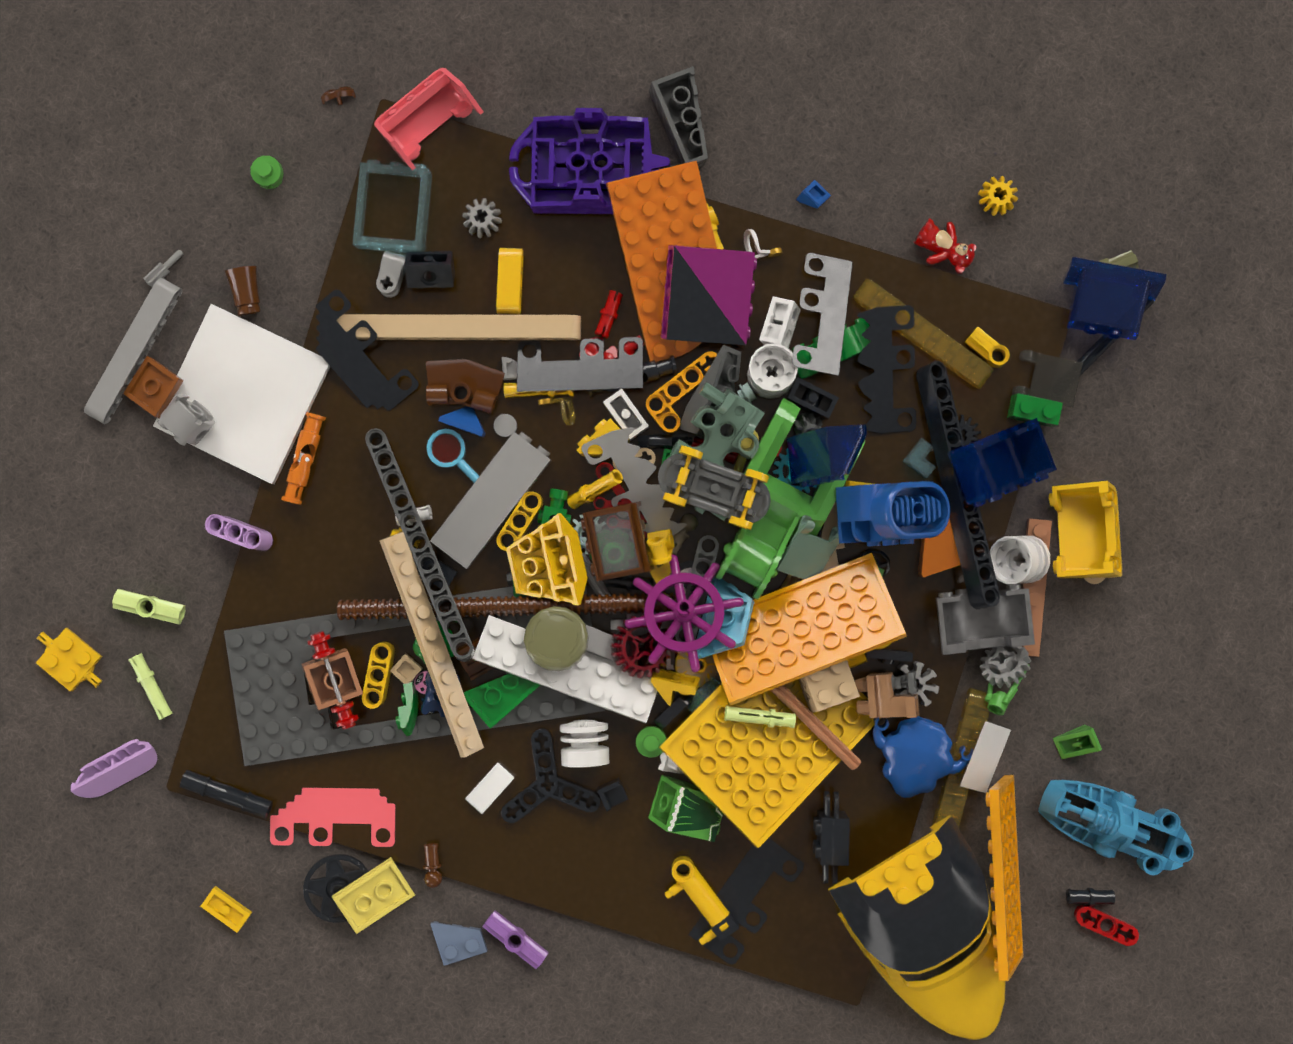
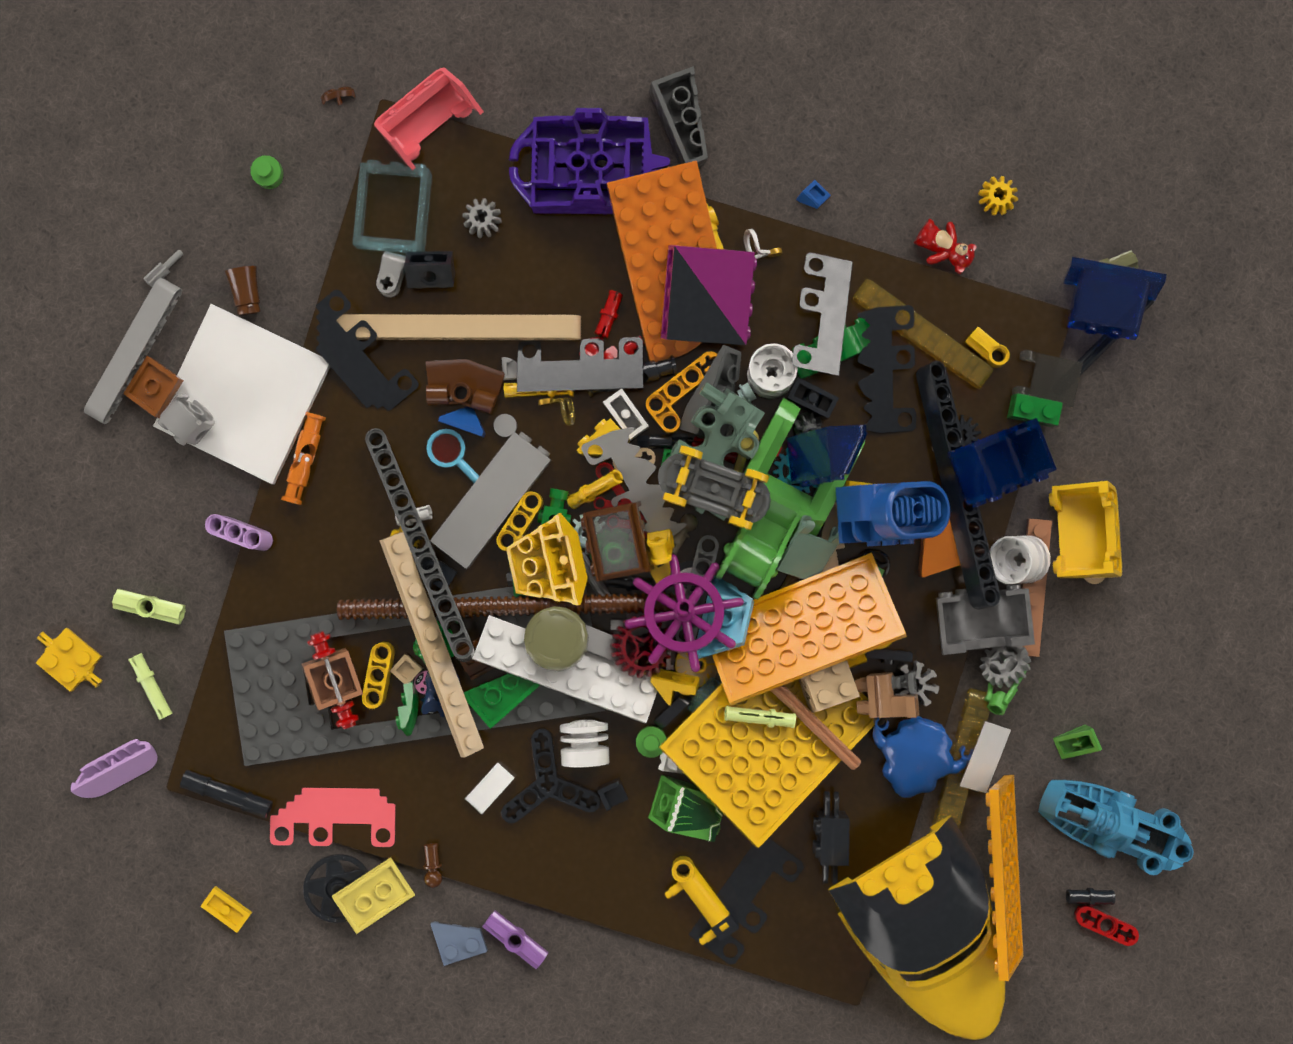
yellow beam [496,248,523,315] -> none
white brick [759,296,801,348] -> none
clear light blue piece [903,438,936,479] -> none

